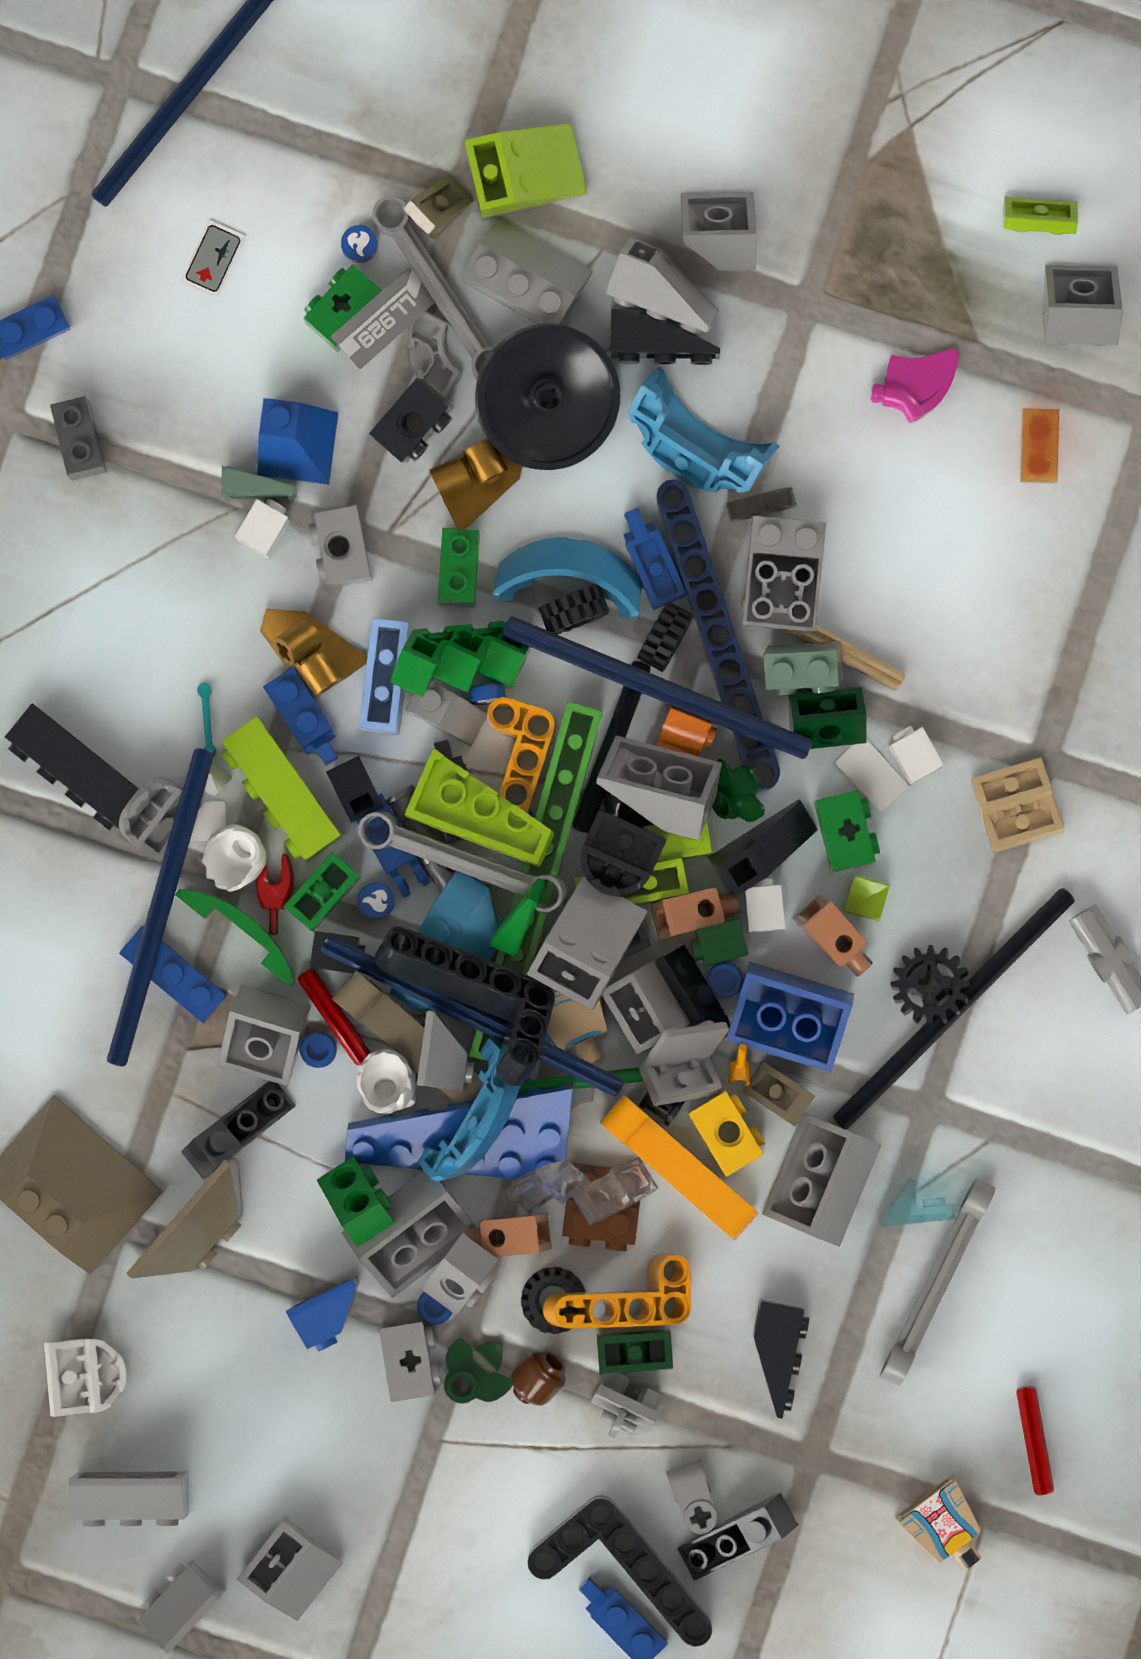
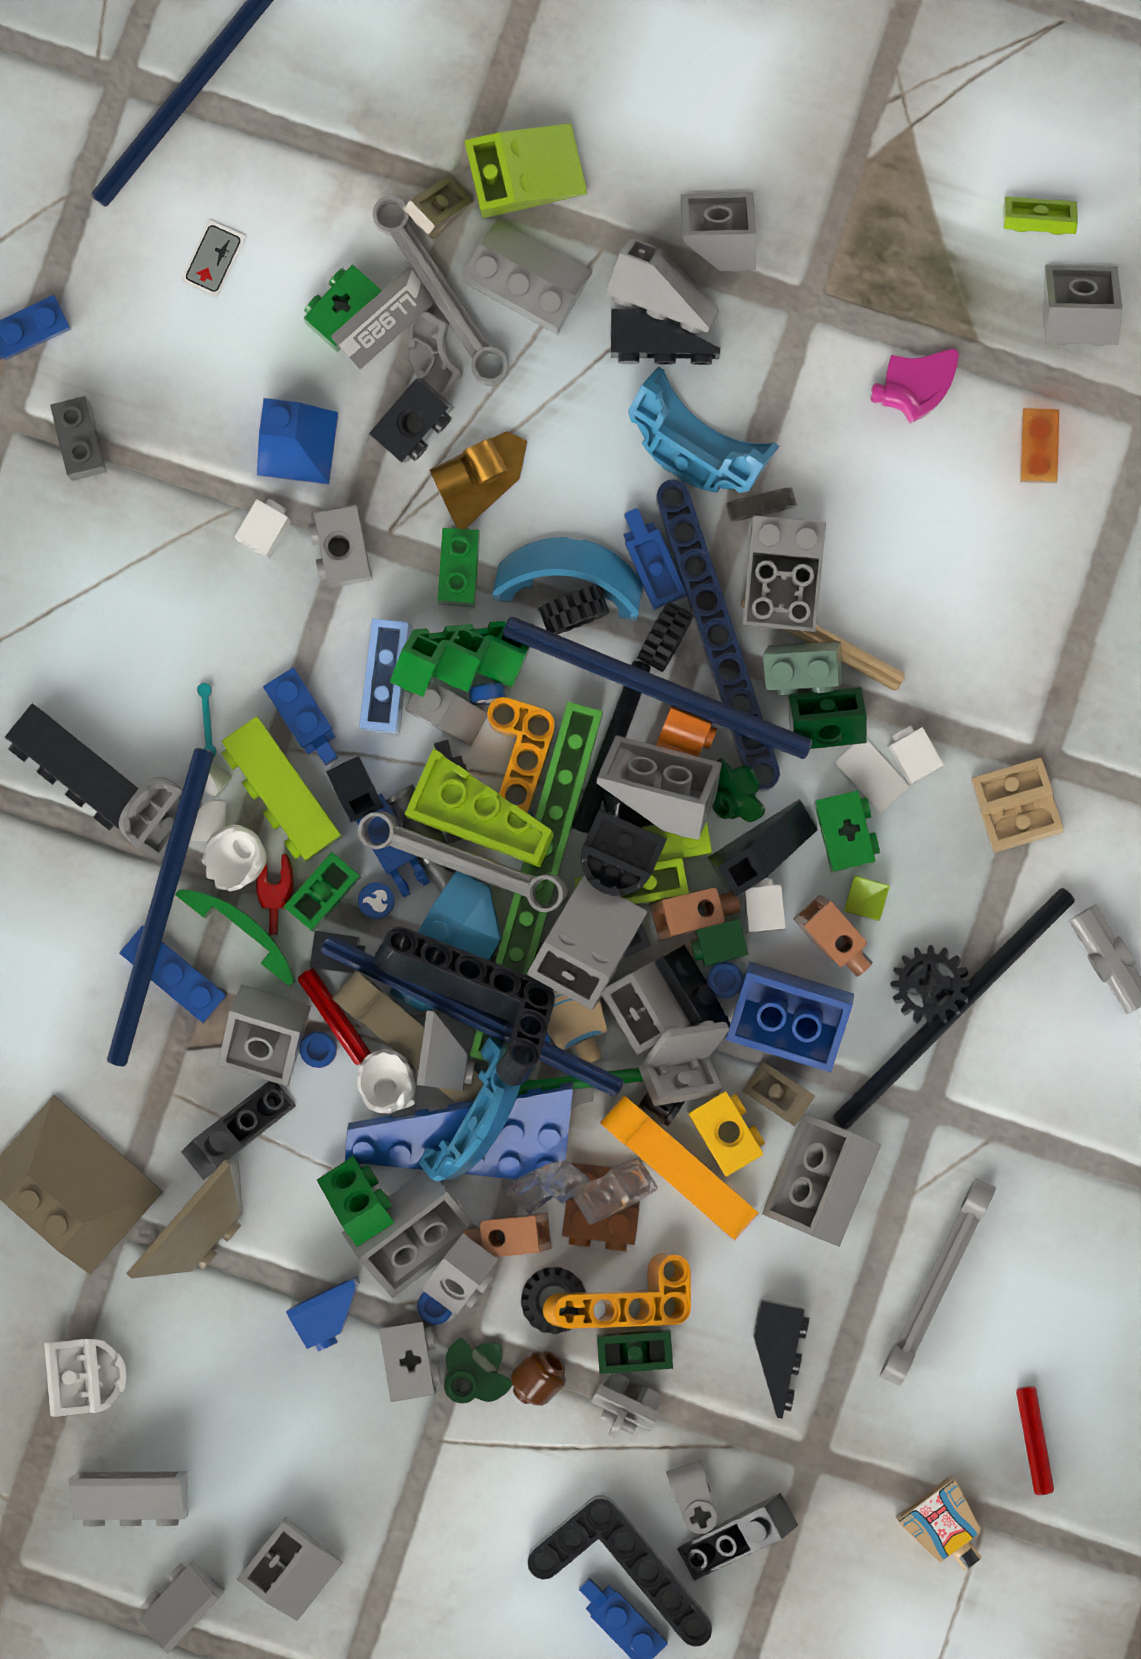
sand green slope [221,466,297,500] -> none
pearl gold panel [260,609,368,697] -> none
blue tile [341,225,377,263] -> none
black dish [475,323,620,470] -> none
green slope [489,878,545,956] -> none
light orange hand [728,1044,751,1086] -> none
clear light blue slope [879,1178,955,1227] -> none

